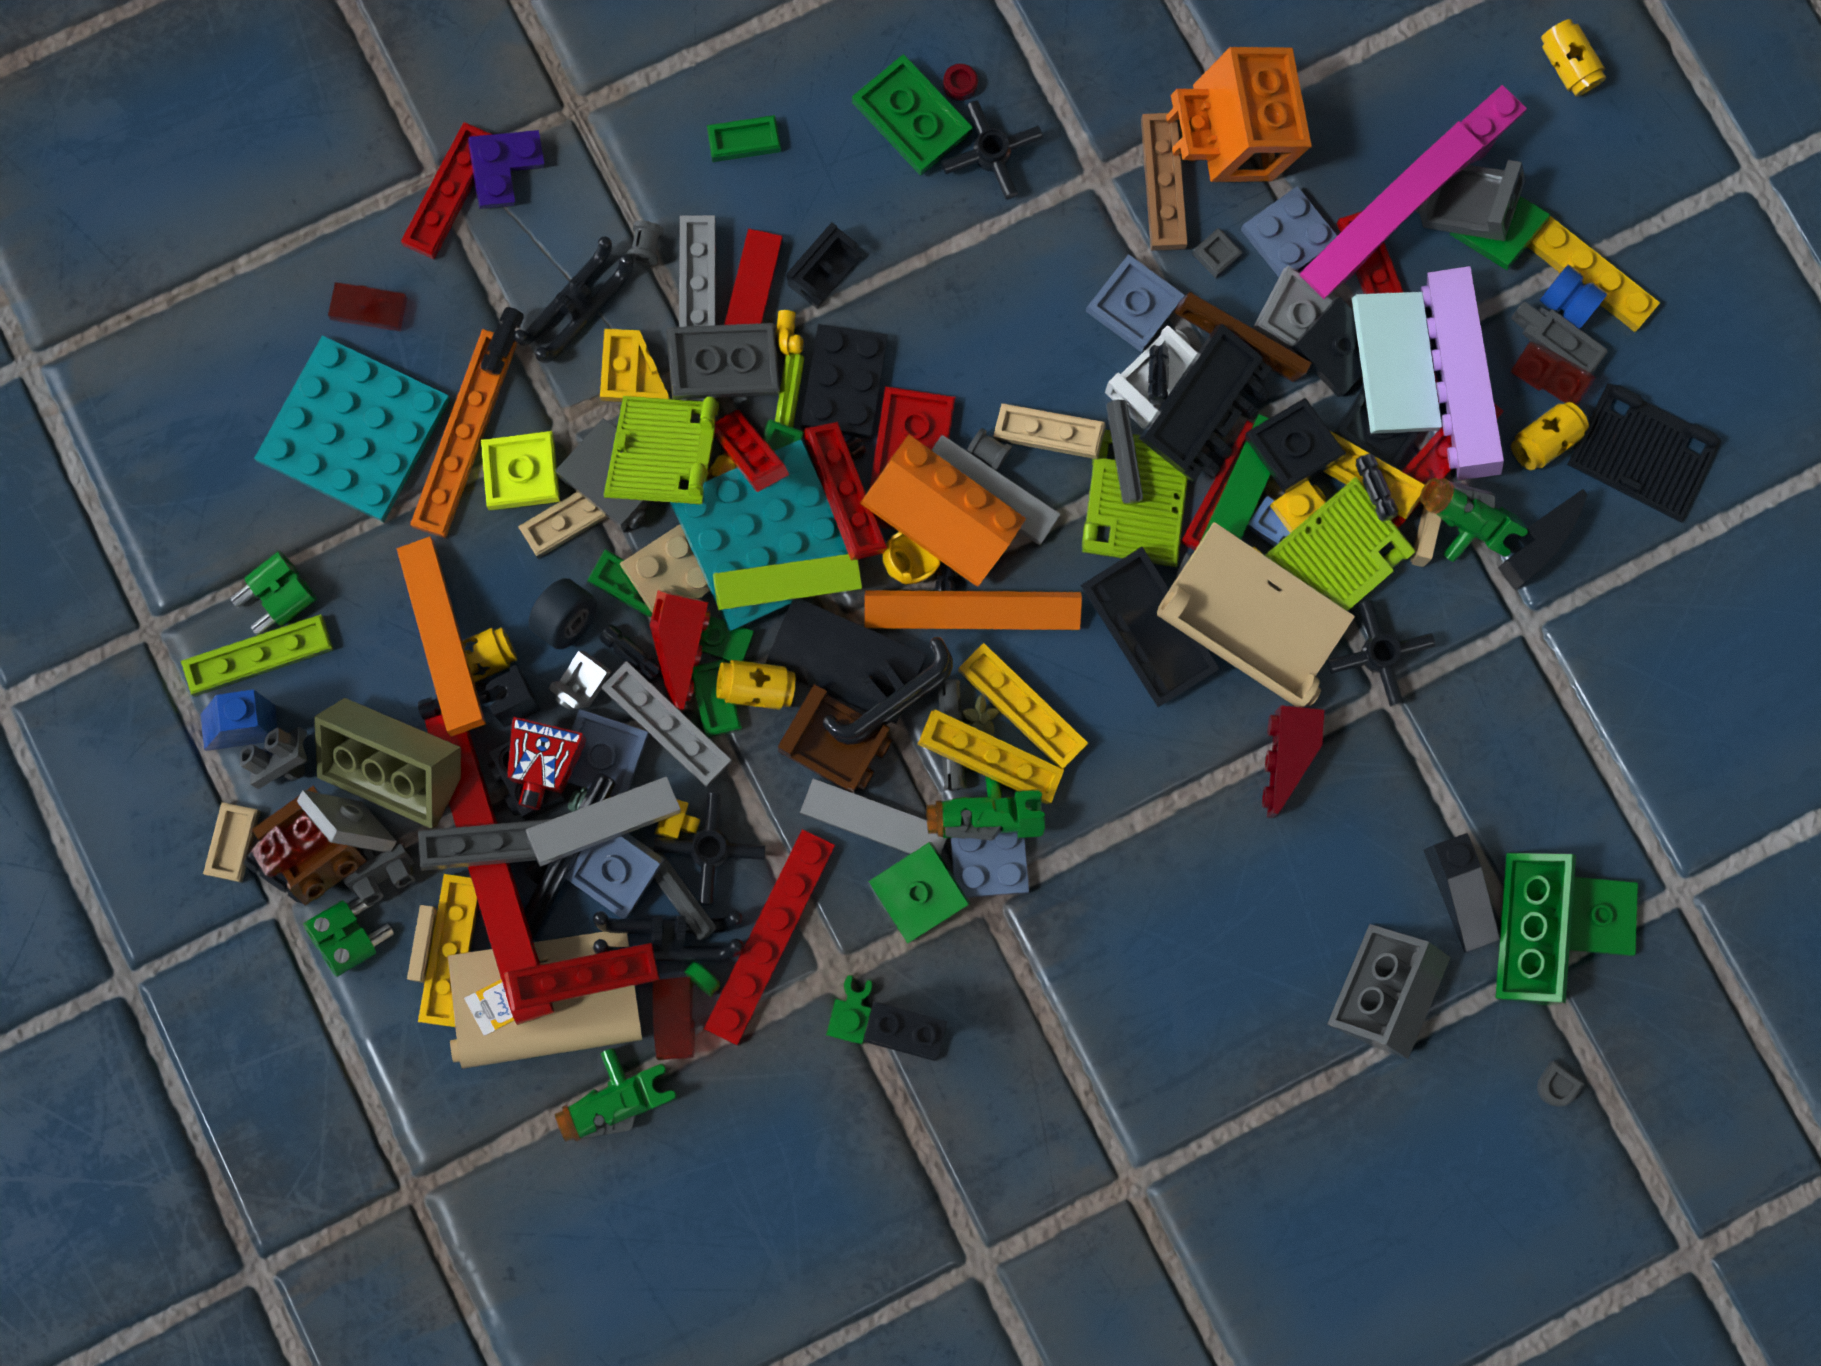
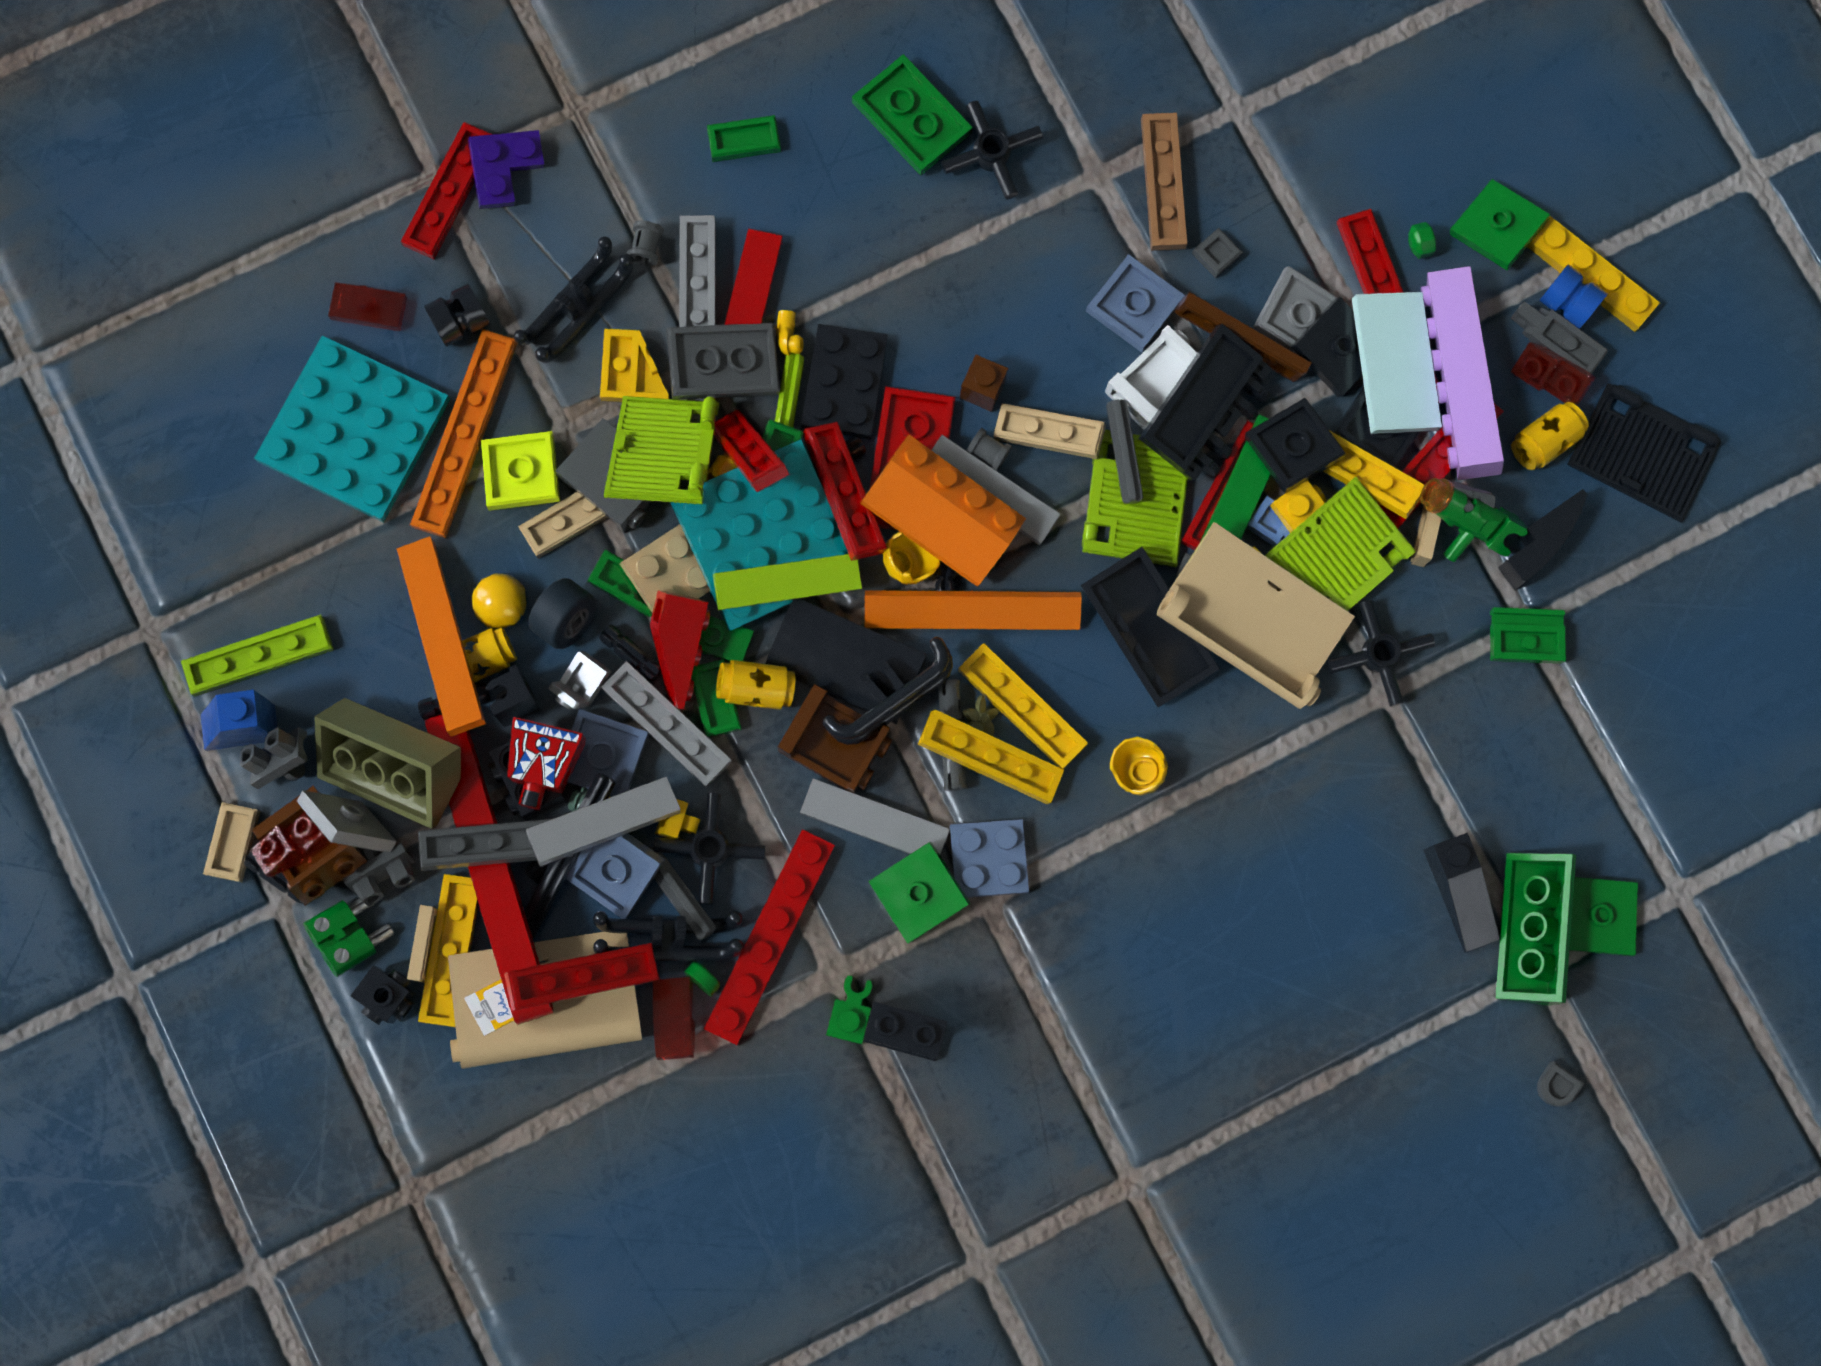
green piece [231,551,317,635] -> none
black axle [480,307,524,376] -> none
green piece [554,1048,677,1142] -> none
black hinge [787,222,862,309] -> none
green piece [926,776,1045,841] -> none
dark red tile [943,64,978,101] -> none
black axle [1148,344,1169,405] -> none
orange piece [1166,47,1312,182] -> none
sand blue plate [1241,186,1337,277] -> none
dark red slope [1262,705,1325,818] -> none
dark pink slope [1299,85,1527,299] -> none
dark grey slope [1327,924,1451,1059] -> none
black axle [1356,453,1398,522] -> none
dark grey panel [1416,160,1525,241] -> none
yellow piece [1541,19,1606,97] -> none
none -> black brick [350,965,416,1025]
none -> black wheel [424,283,490,347]
none -> yellow hair [472,573,527,629]
none -> reddish brown brick [960,354,1008,412]
none -> yellow hair [1110,736,1168,796]
none -> green tile [1408,222,1436,259]
none -> green plate [1490,607,1566,664]

